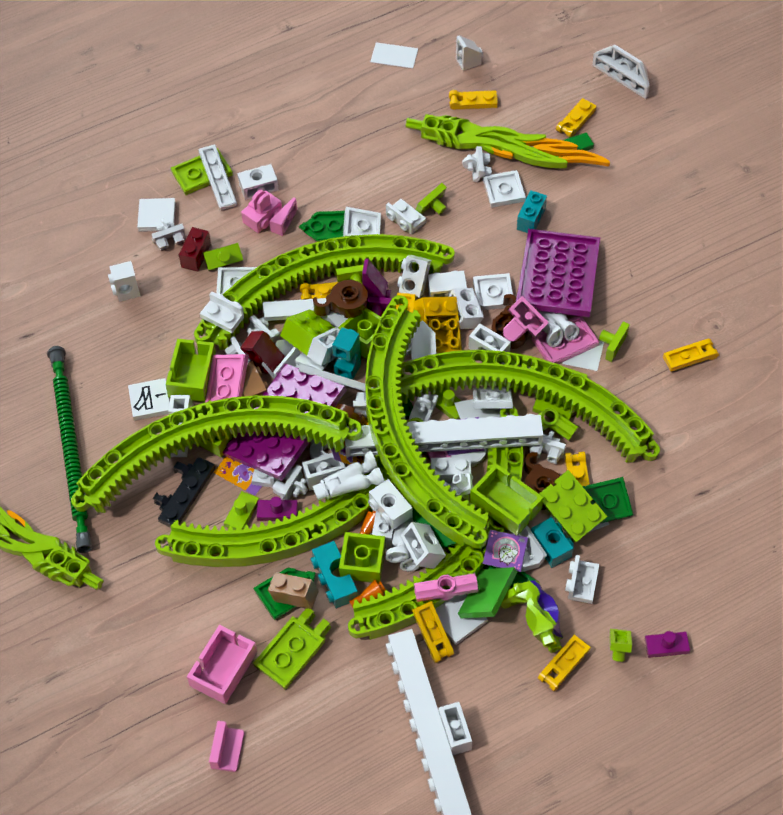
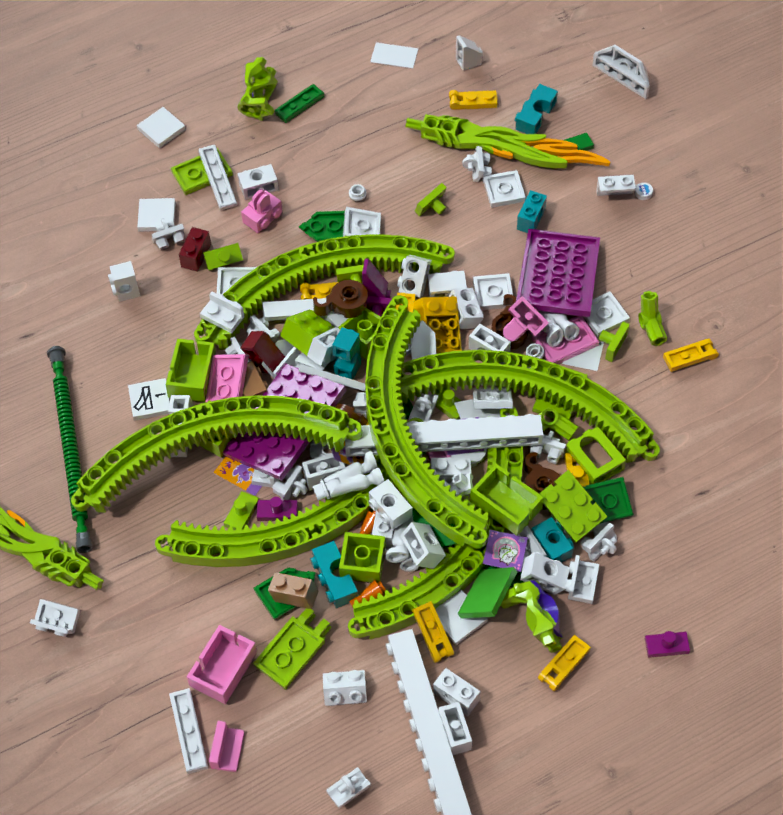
black hinge [153,457,216,528] -> none
bright pink slope [269,197,298,236] -> none
white bracket [386,199,426,235] -> none
bright pink piece [414,573,478,602] -> none
yellow plate [556,98,597,138] -> none
lime tile [609,629,632,662] -> none
none -> white bracket [30,599,80,637]
none -> white tile [137,107,186,149]
none -> white tile [169,688,208,774]
none -> lime hips [237,57,278,121]
none -> green tile [274,84,325,123]
none -> white bracket [323,670,367,706]
none -> white hips [326,767,371,809]
none -> white plate [349,184,366,201]
none -> white brick [433,668,480,717]
none -> teal arch [514,84,558,134]
none -> white brick [520,552,569,595]
none -> white plate [526,343,544,359]
none -> lime panel [565,426,626,485]
none -> white hips [581,523,617,561]
none -> white tile [583,291,630,337]
none -> white bracket [596,175,636,196]
none -> white tile [635,183,653,200]
none -> lime piece [638,291,667,346]

